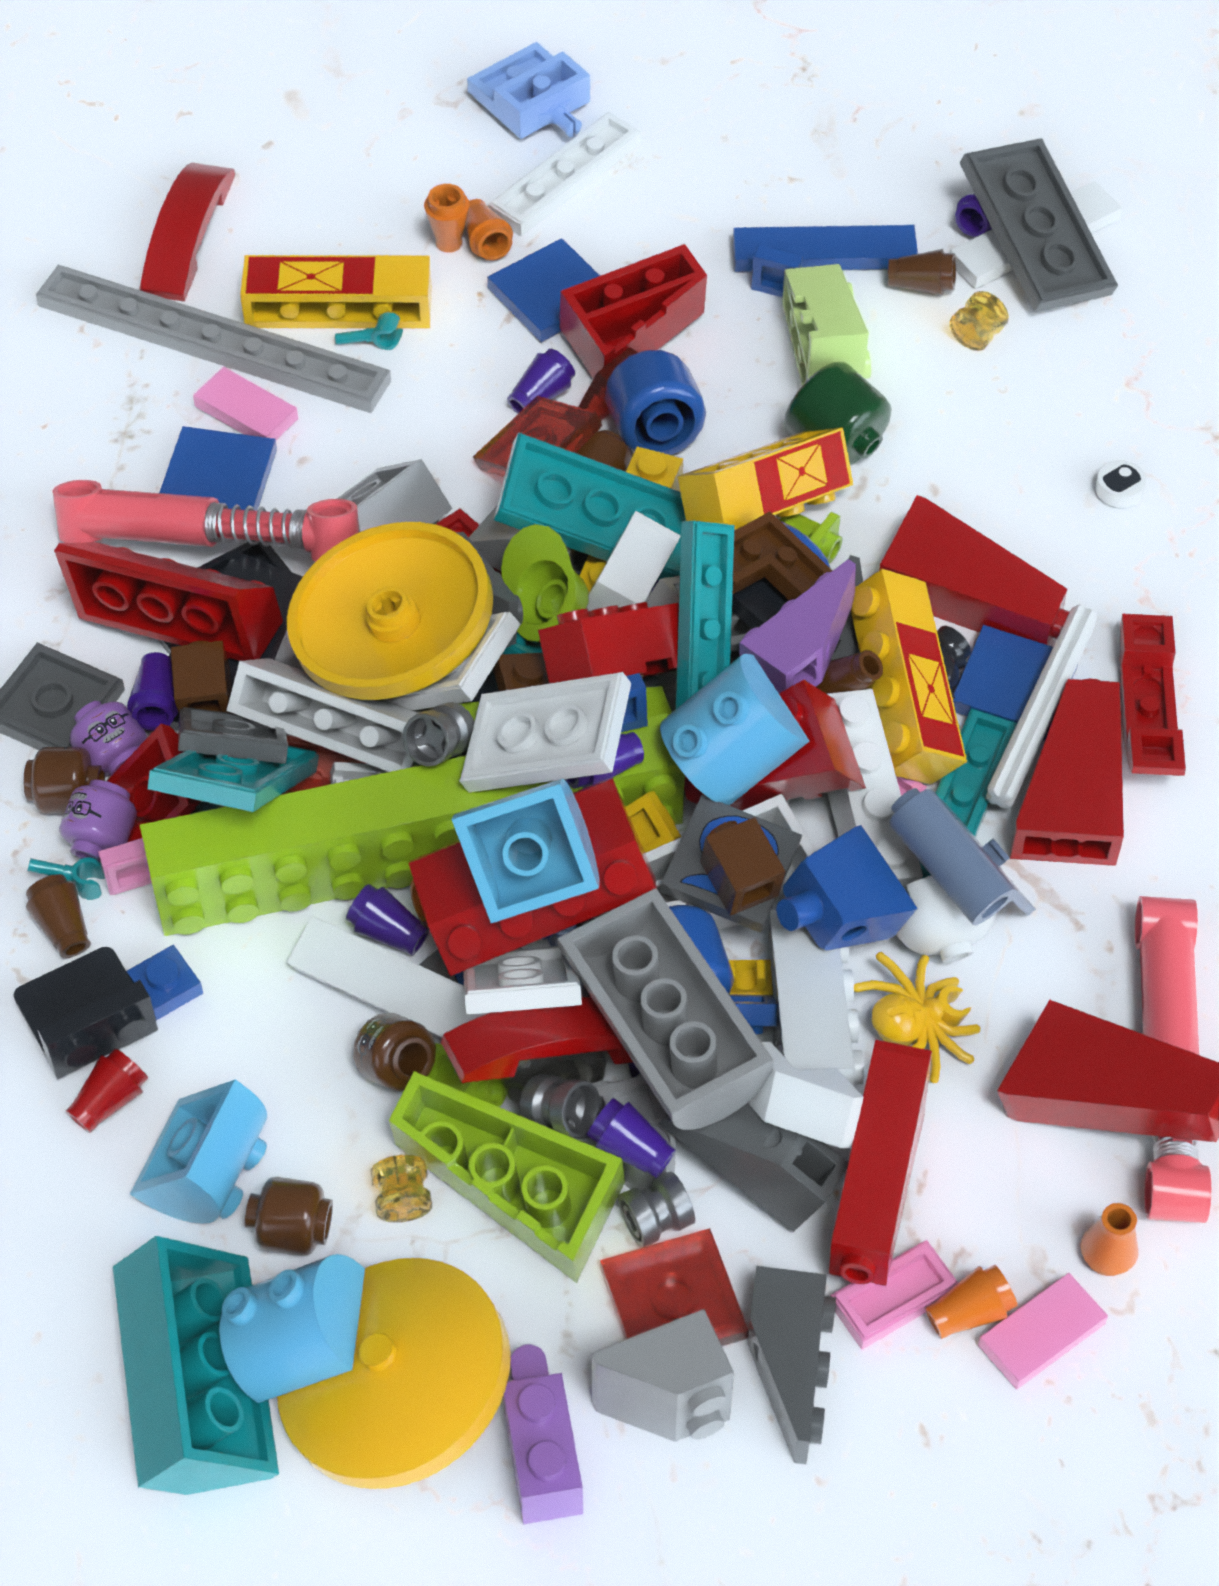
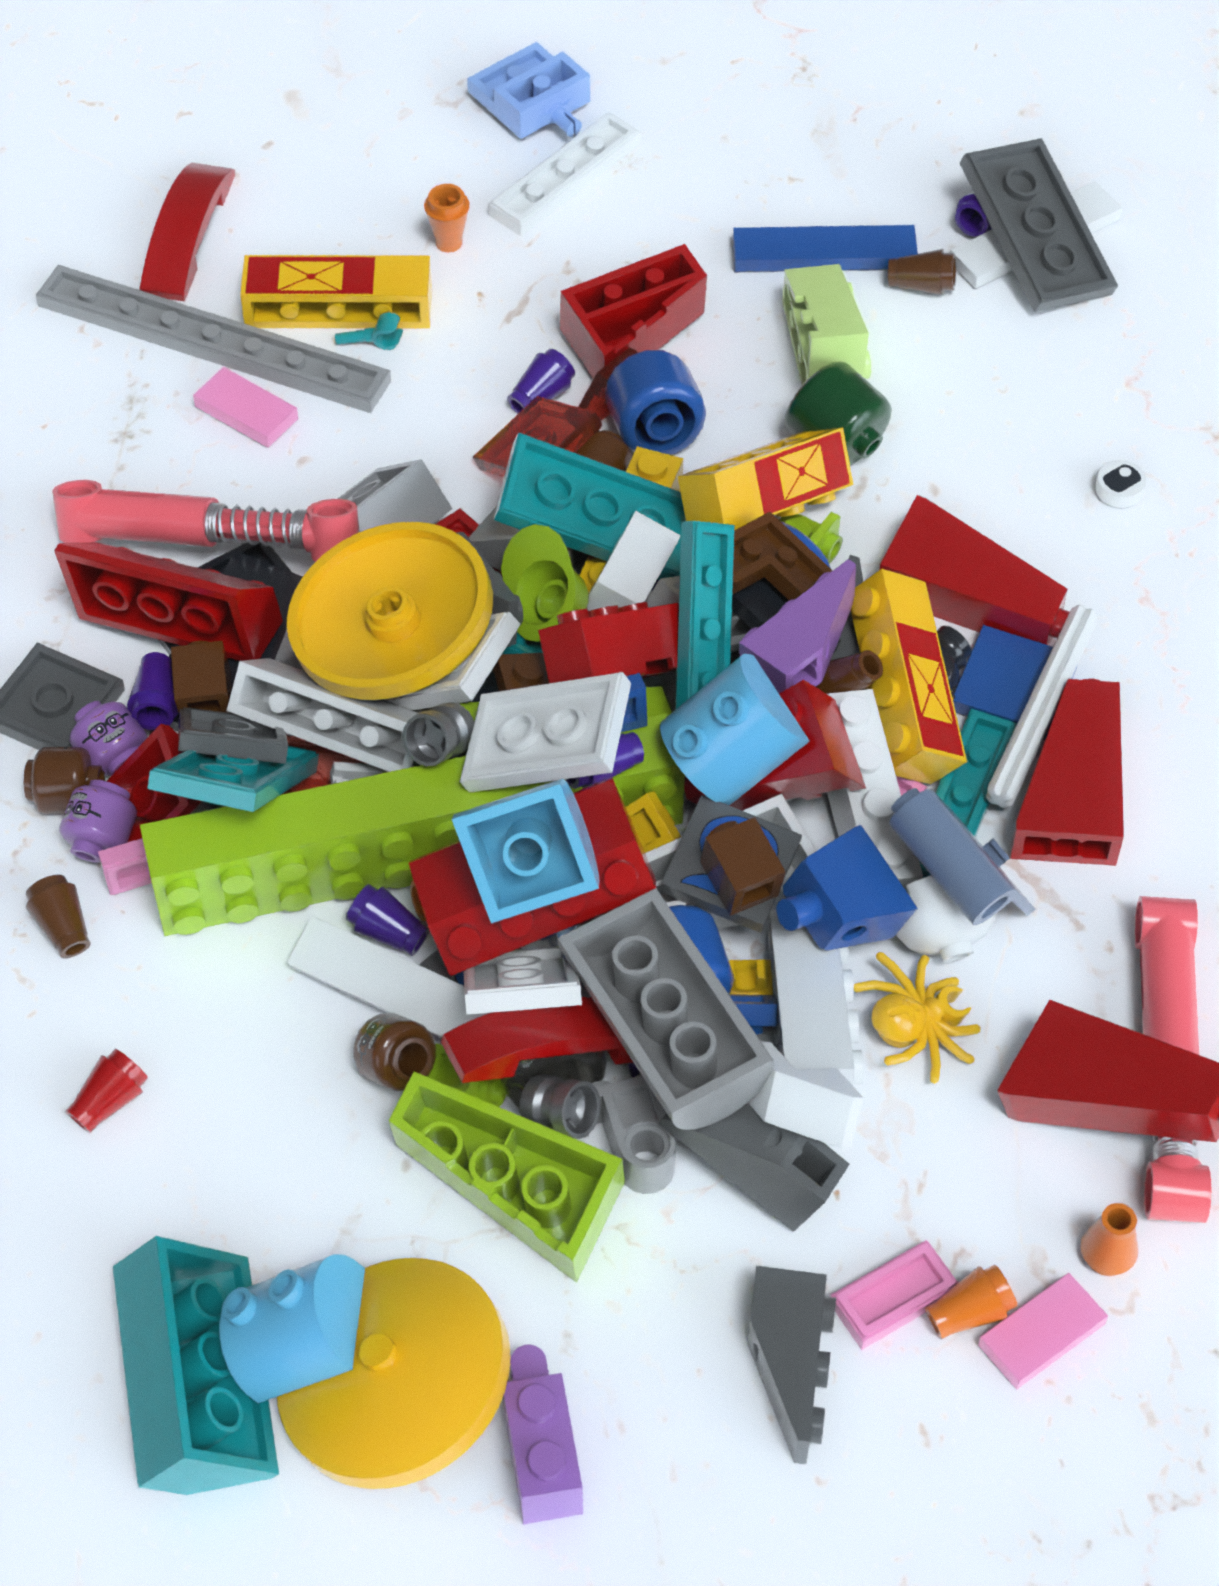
black bracket [13,947,158,1079] -> none
teal hand [27,857,105,900] -> none
blue plate [126,944,204,1021] -> none
medium azure brick [130,1079,268,1224] -> none
blue tile [159,426,277,511] -> none
reddish brown head [245,1177,333,1257] -> none
clear yellow wheel [370,1155,433,1223] -> none
orange cone [466,199,513,260] -> none
blue tile [487,238,600,342] -> none
dark purple cone [587,1098,676,1178] -> none
light grey slope [592,1309,734,1442] -> none
clear red tile [600,1228,749,1346] -> none
flat silver wheel [618,1171,696,1248] -> none
blue plate [751,244,803,297] -> none
red slope [829,1039,932,1286] -> none
clear yellow wheel [949,291,1009,351] -> none
red slope [1120,613,1186,776] -> none

